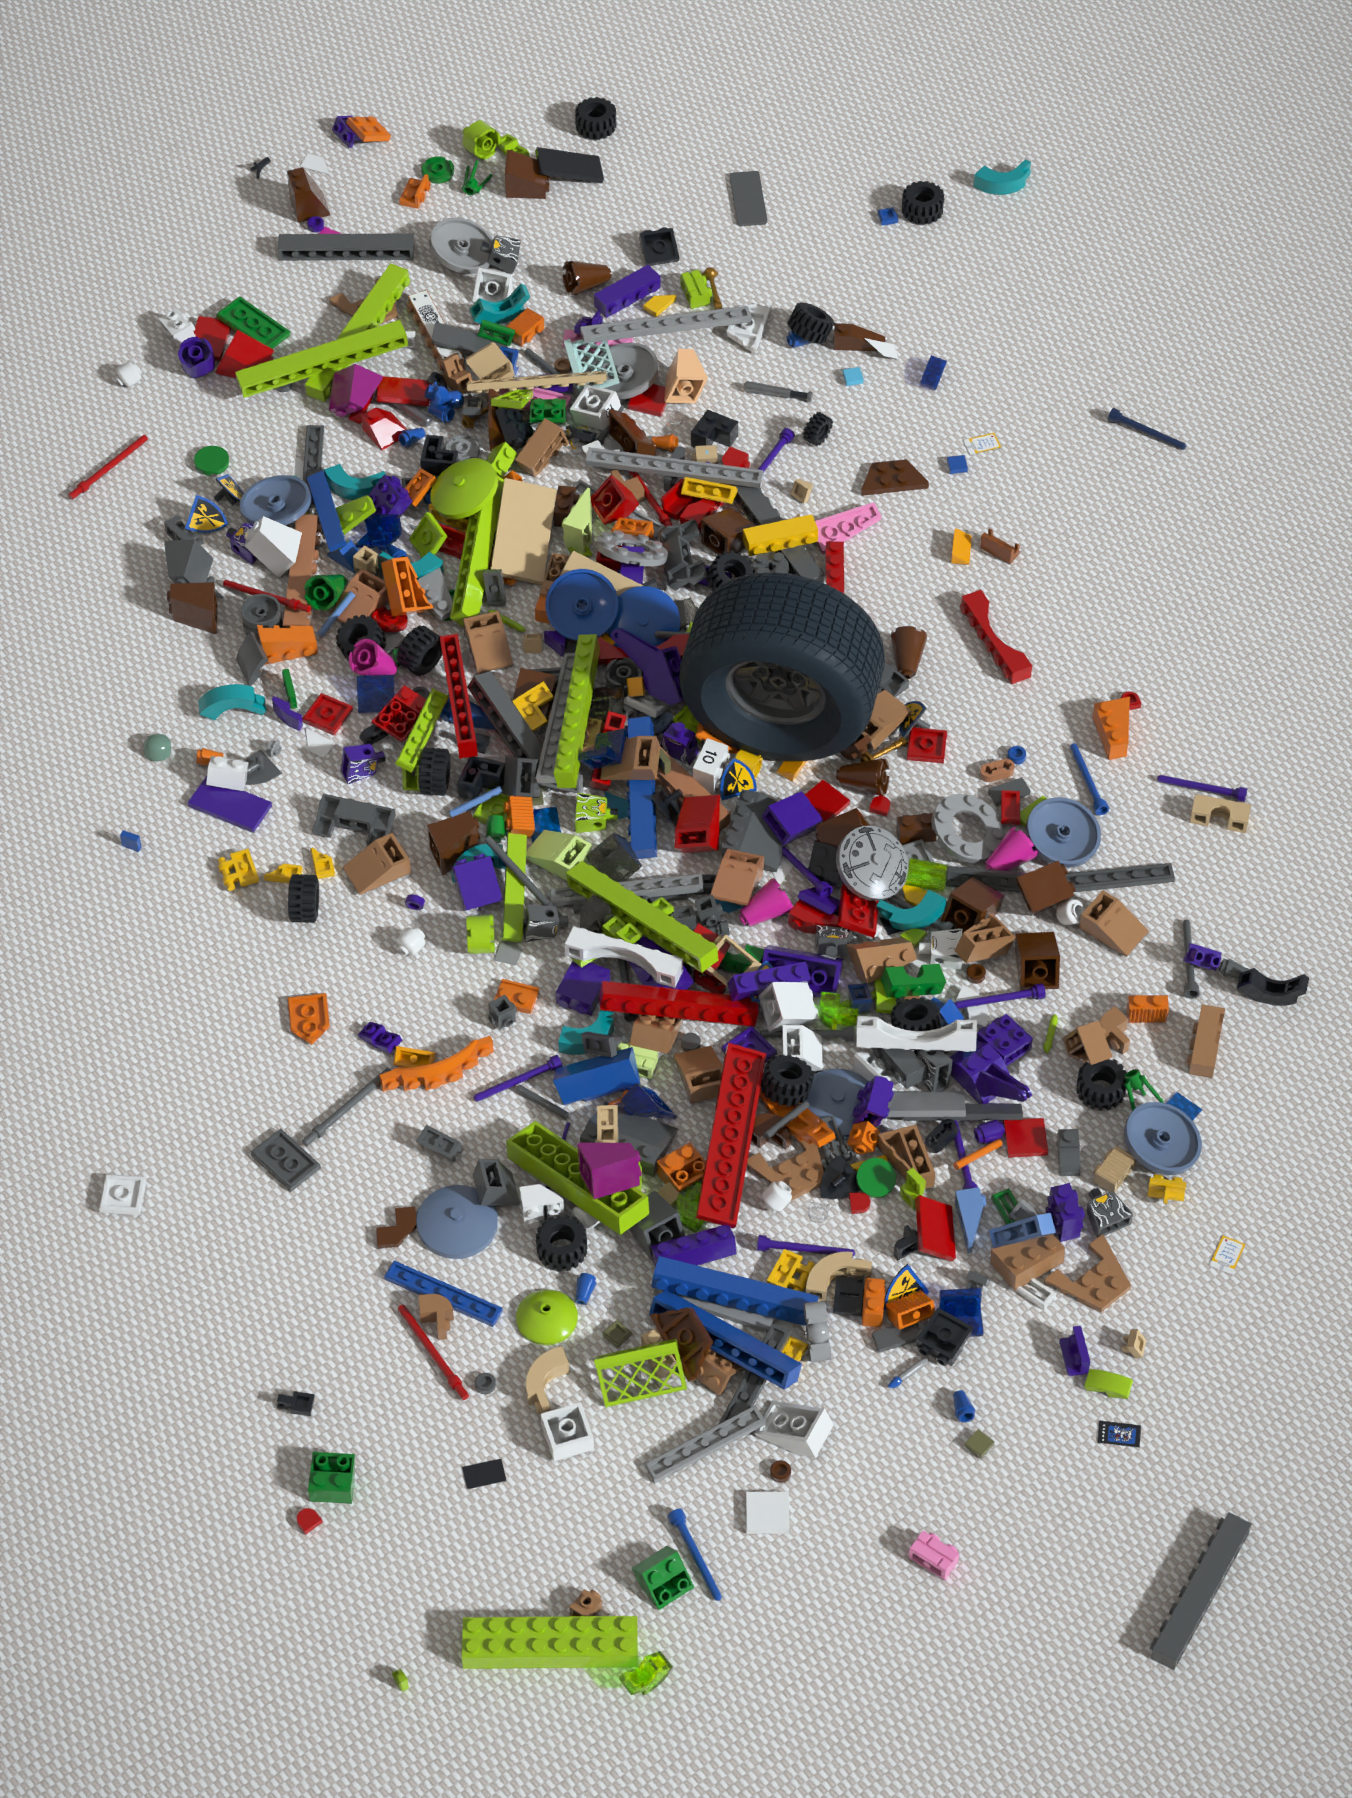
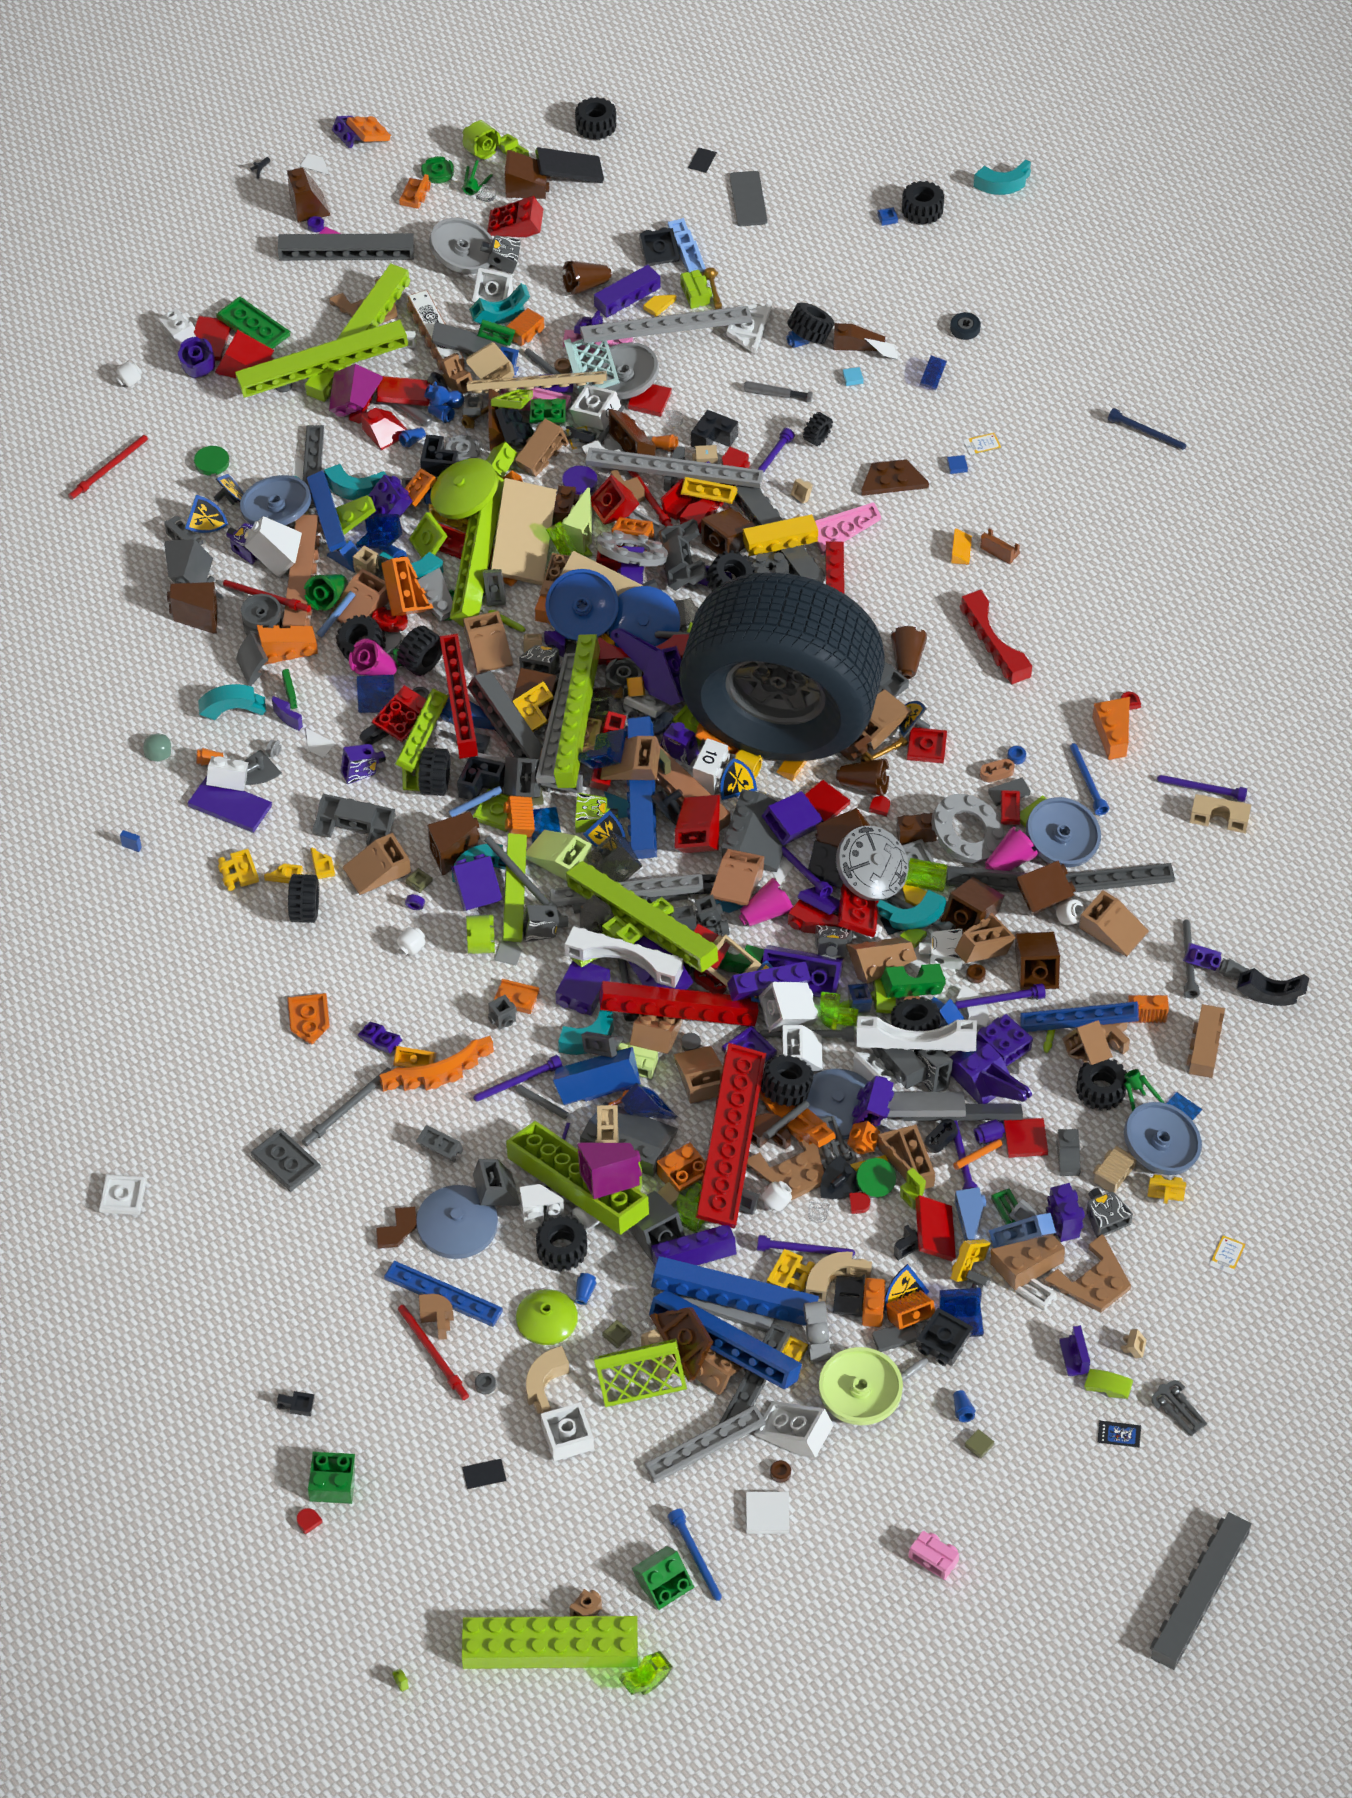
red tile [302,693,353,736] -> none
green brick [486,815,505,844] -> none
light nougat slope [664,349,708,403] -> none
none -> olive tile [405,868,433,893]
none -> clear tile [476,184,496,202]
none -> red slope [487,196,544,238]
none -> dark grey torso [519,645,560,675]
none -> clear neon green plate [546,521,578,556]
none -> dark purple tile [562,465,597,496]
none -> shield [583,810,627,855]
none -> light blue slope [668,218,706,273]
none -> black sticker [688,147,717,173]
none -> dark grey tile [739,1188,760,1215]
none -> yellowish green dish [819,1347,903,1425]
none -> black bush [950,312,981,340]
none -> yellow plate [950,1239,991,1282]
none -> blue tile [1020,1001,1139,1032]
none -> dark grey piece [1152,1380,1207,1436]

